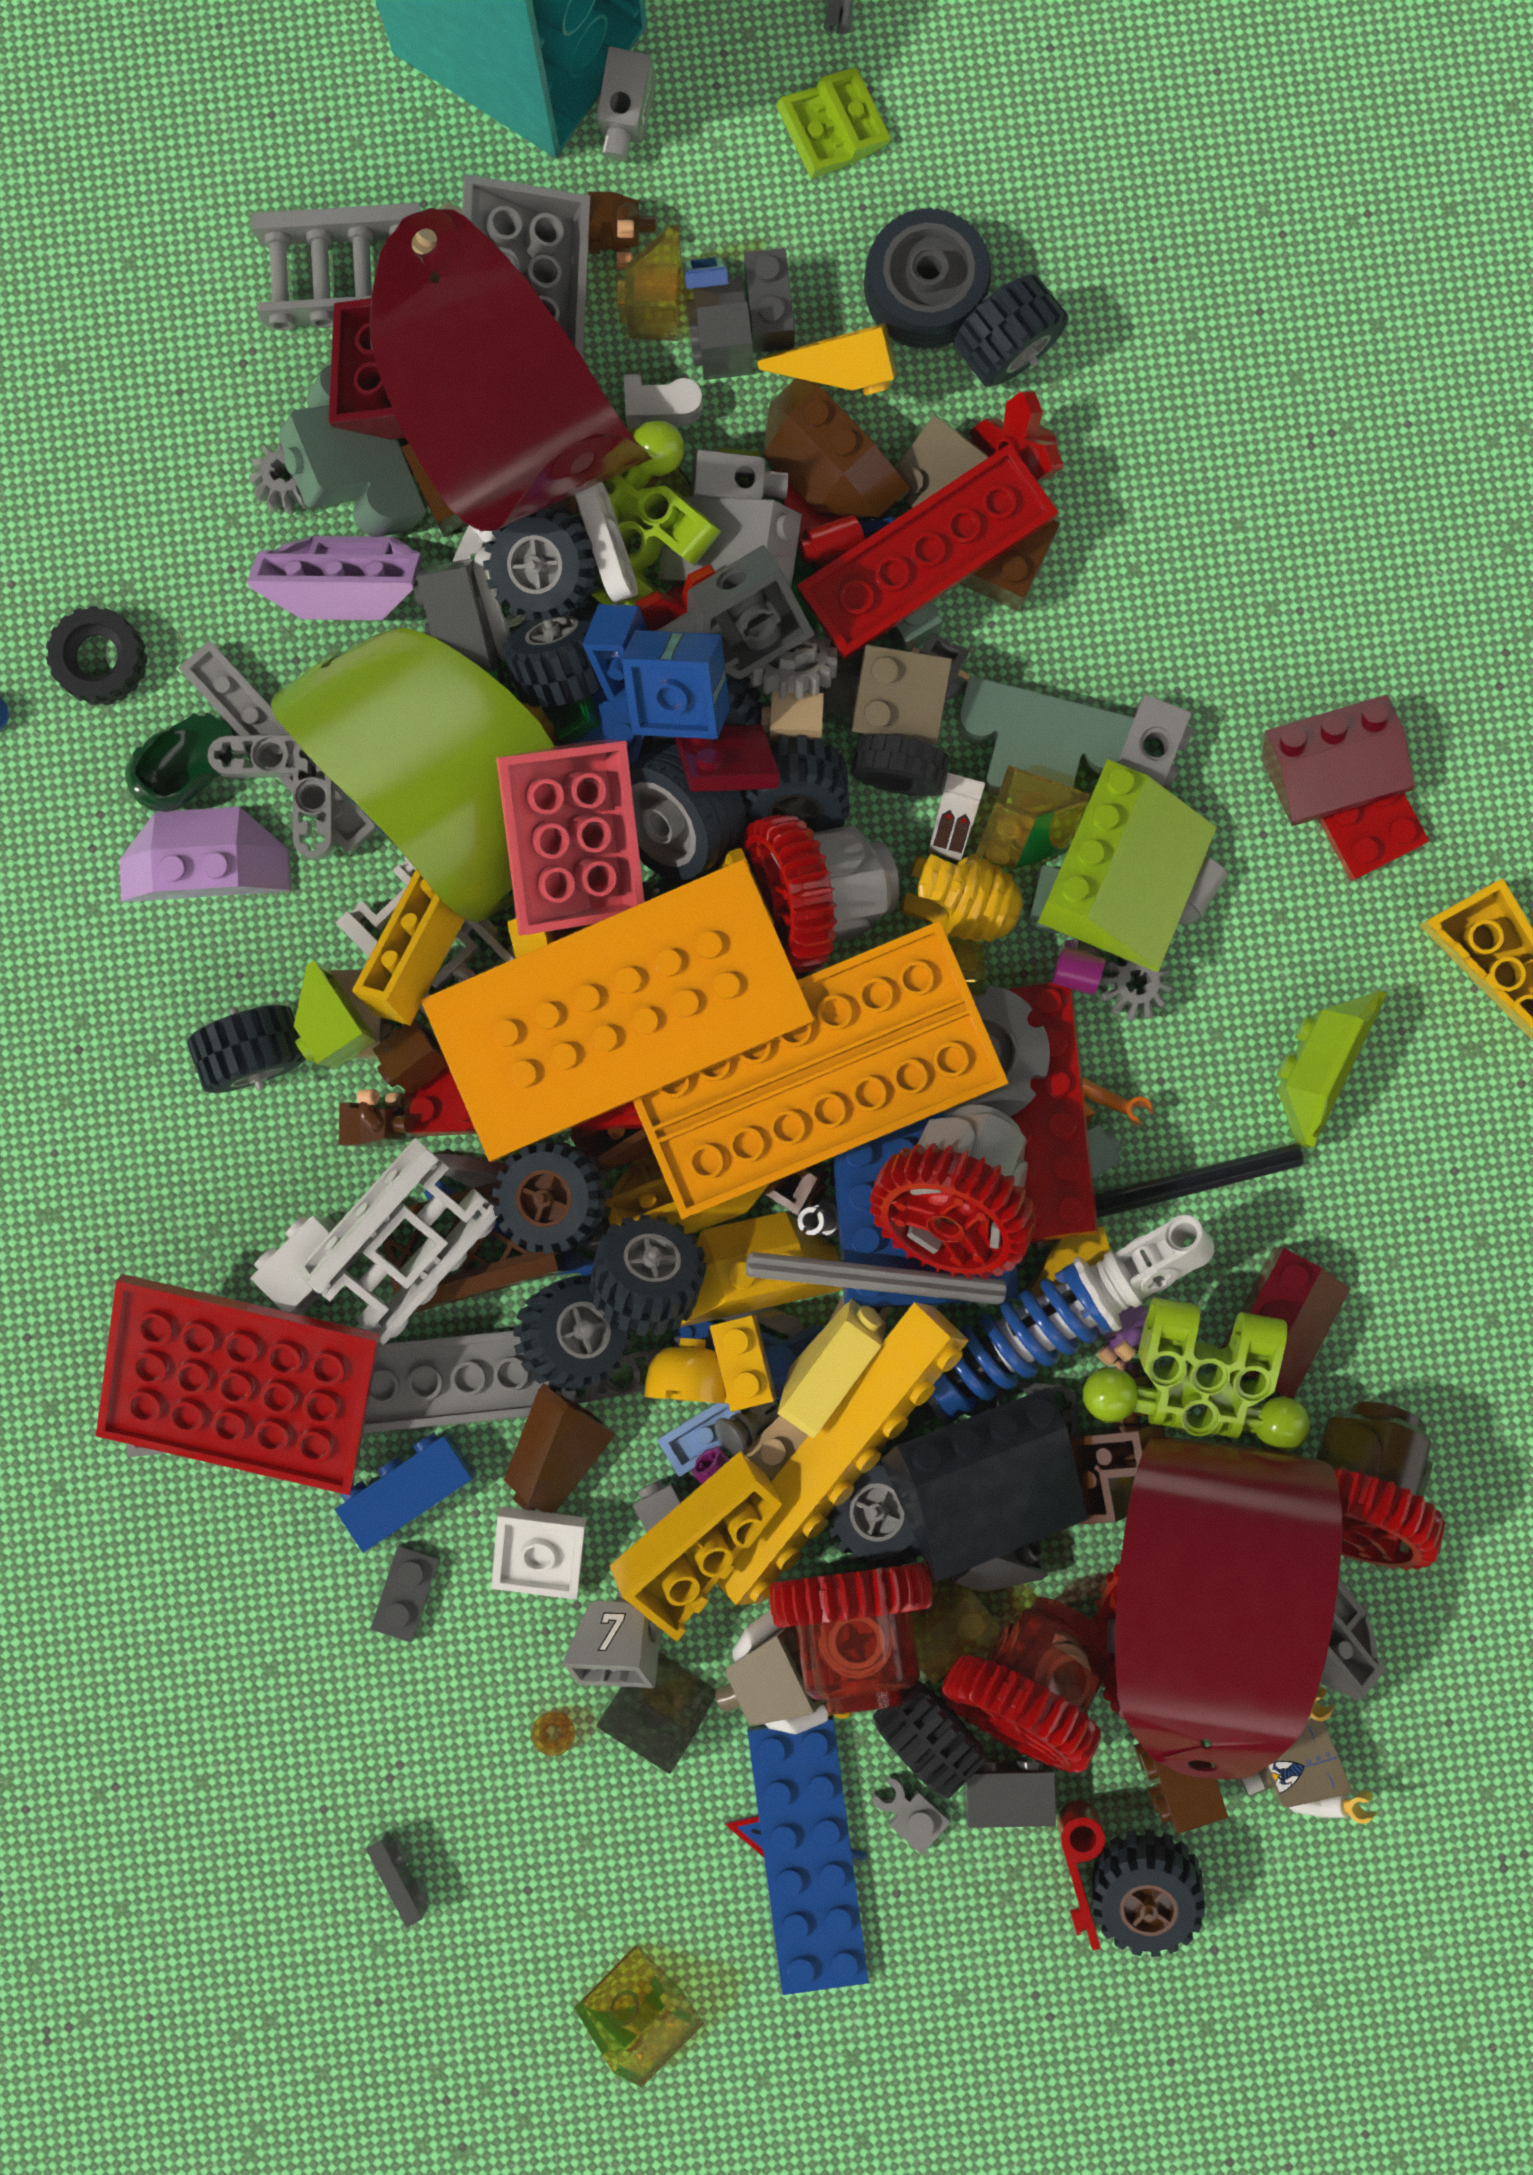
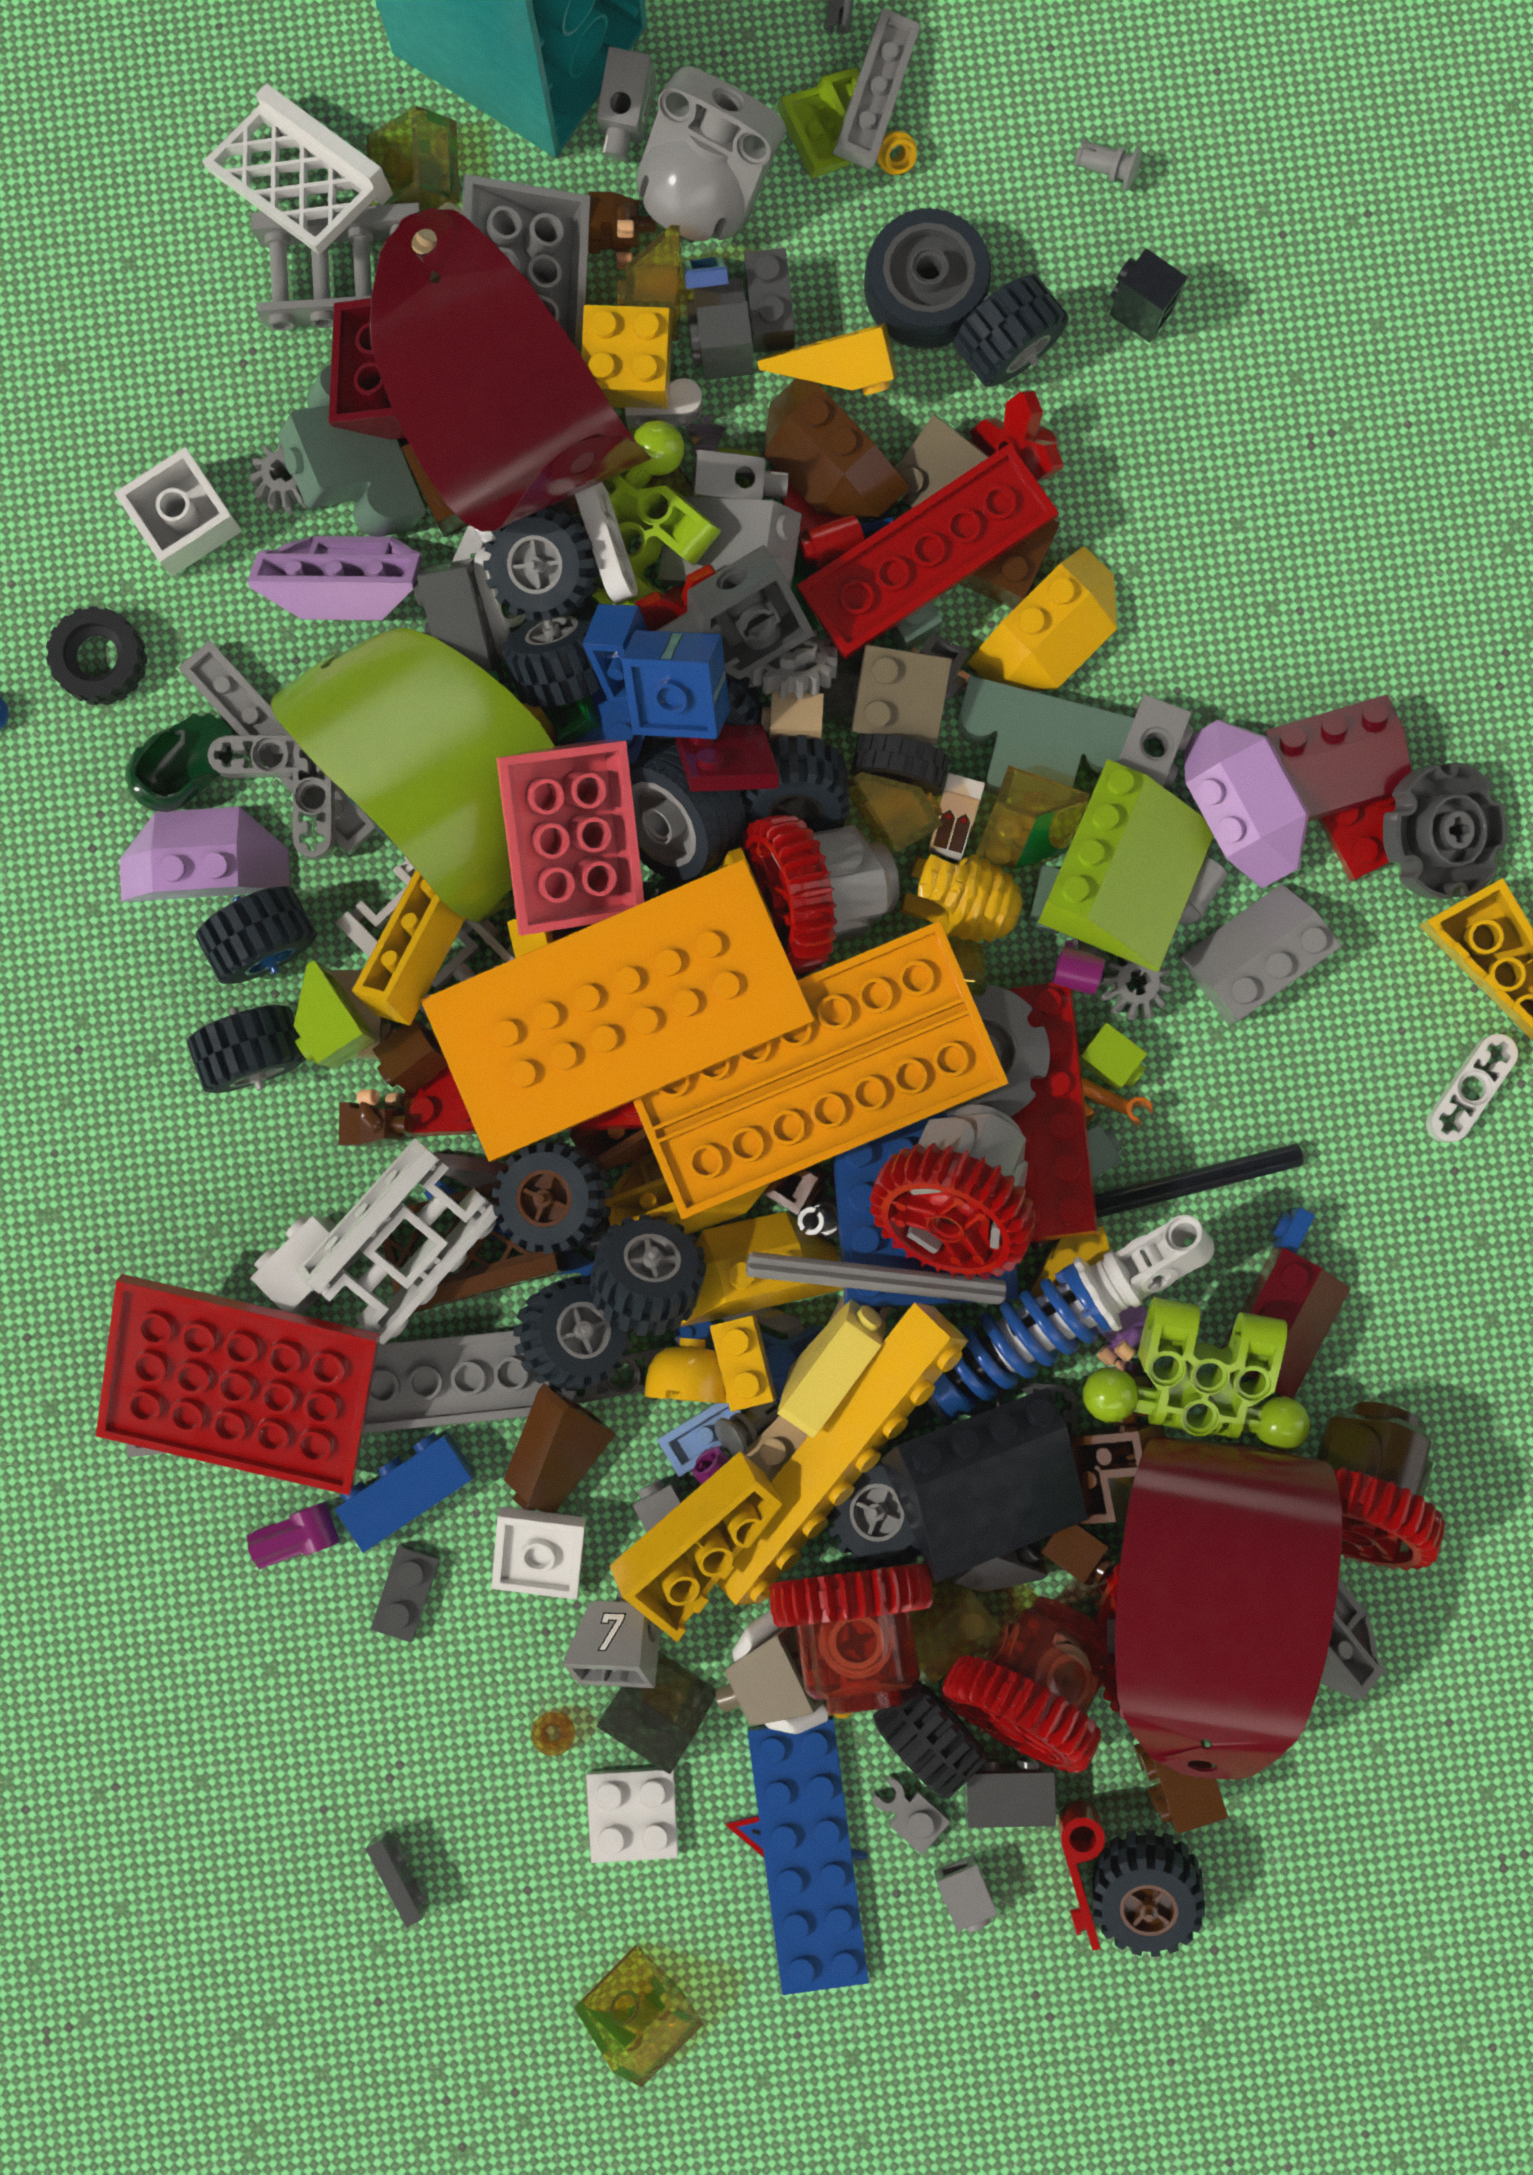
torso [1240,1687,1377,1824] -> none
lime wedge [1277,990,1388,1150] -> none
none -> white brick [114,447,242,577]
none -> black wheel [195,886,317,984]
none -> white fence [202,83,393,255]
none -> magenta piece [246,1501,340,1570]
none -> clear yellow slope [366,106,460,211]
none -> yellow brick [581,305,673,409]
none -> white plate [586,1766,679,1863]
none -> light grey piece [636,66,786,241]
none -> piece [685,415,727,453]
none -> light grey plate [832,8,921,170]
none -> clear yellow slope [848,772,943,854]
none -> yellow plate [877,131,917,175]
none -> light grey brick [934,1854,998,1932]
none -> yellow wedge [966,546,1117,691]
none -> reddish brown brick [1041,1524,1116,1585]
none -> light grey pin [1075,139,1142,191]
none -> lime brick [1080,1022,1148,1091]
none -> black brick [1109,248,1188,343]
none -> light grey slope [1179,883,1342,1026]
none -> lavender wedge [1183,719,1309,889]
none -> blue plate [1271,1207,1315,1254]
none -> dark grey piece [1383,762,1507,900]
none -> white beam [1426,1034,1518,1143]

